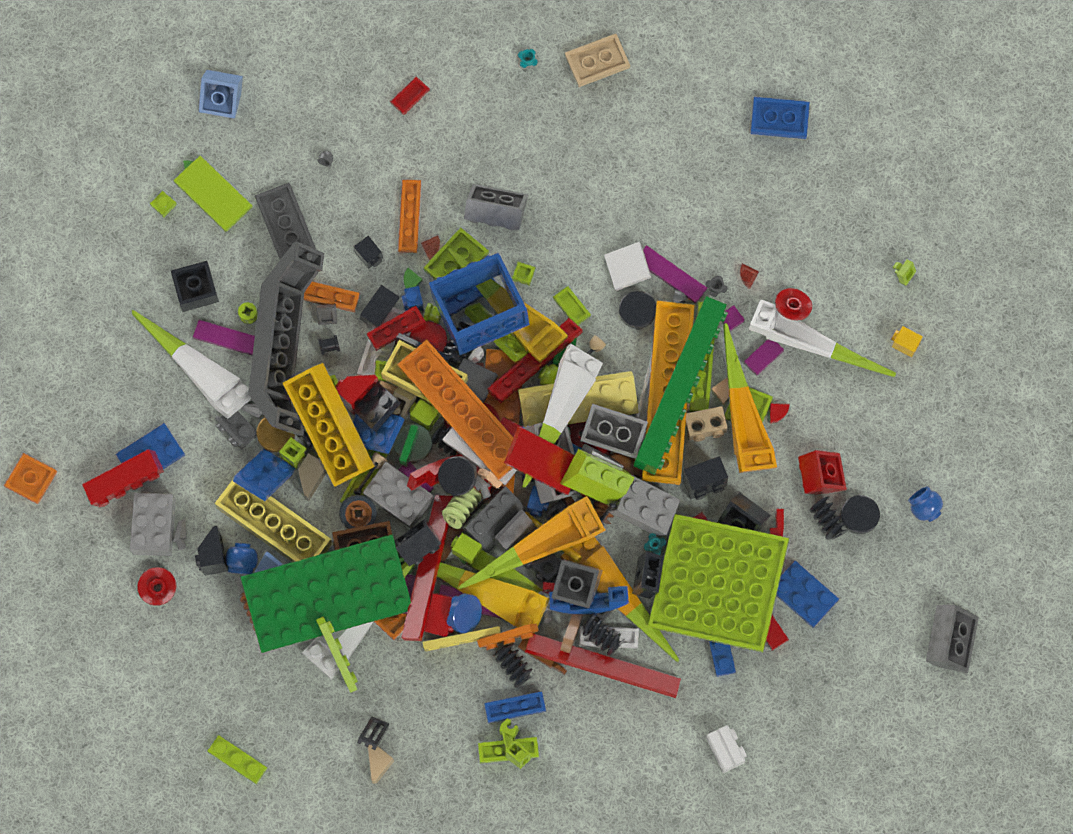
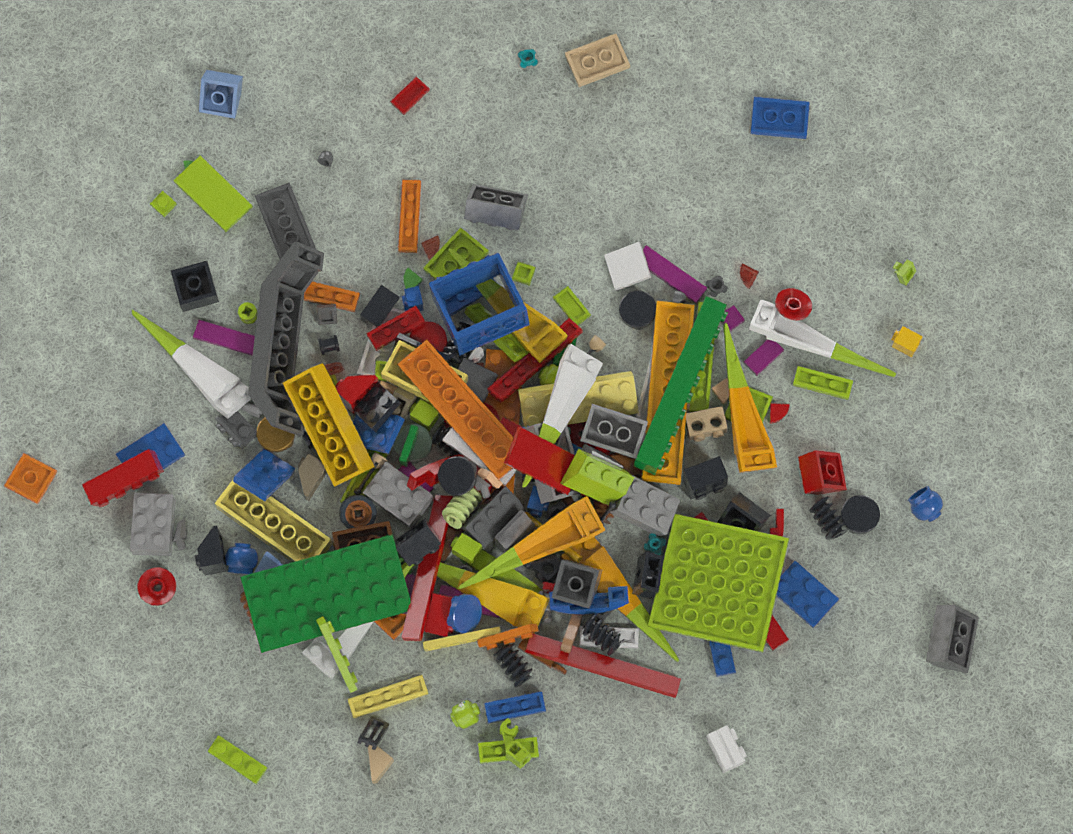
lime brick [279,437,306,469] -> none
black brick [353,236,383,269] -> none
lime wheel [424,303,441,324] -> none
none -> clear red tile [324,362,345,376]
none -> light yellow tile [347,675,428,718]
none -> lime head [450,700,481,729]
none -> lime plate [793,366,853,400]

